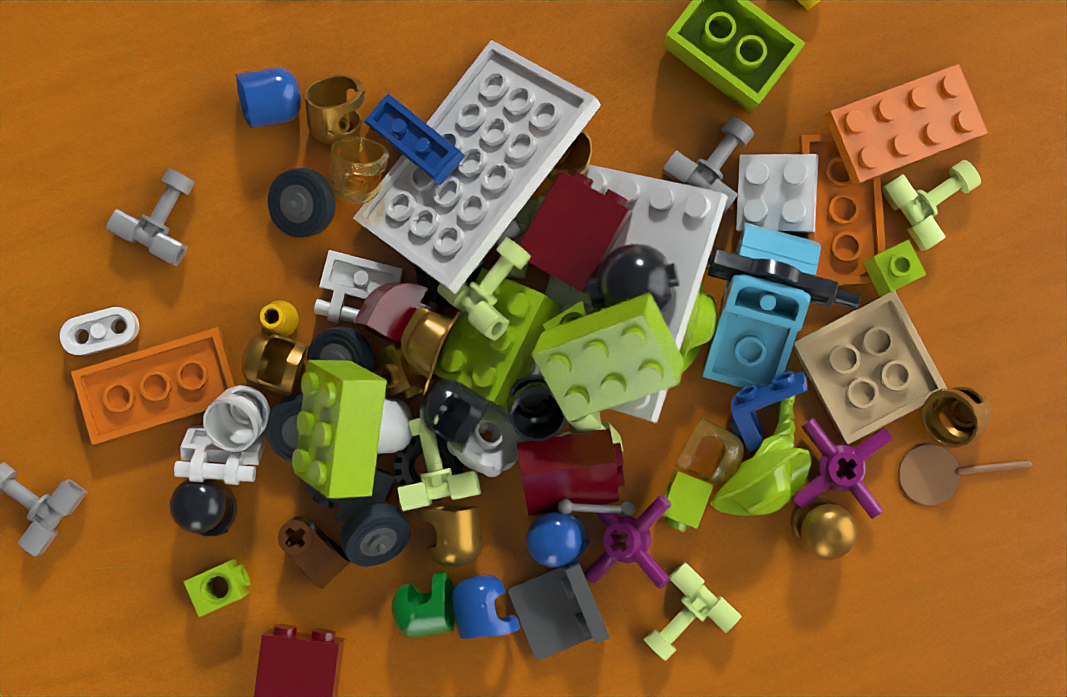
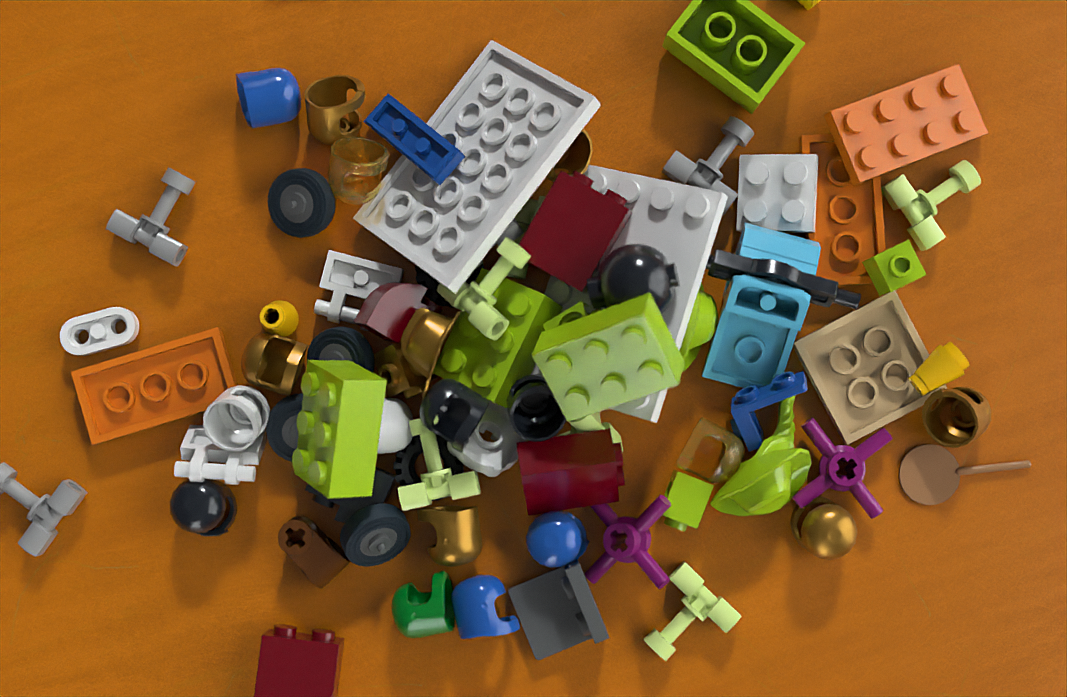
lime brick [183,558,250,617] -> none
light grey hinge [558,499,636,517] -> none
none -> yellow cone [908,342,970,396]

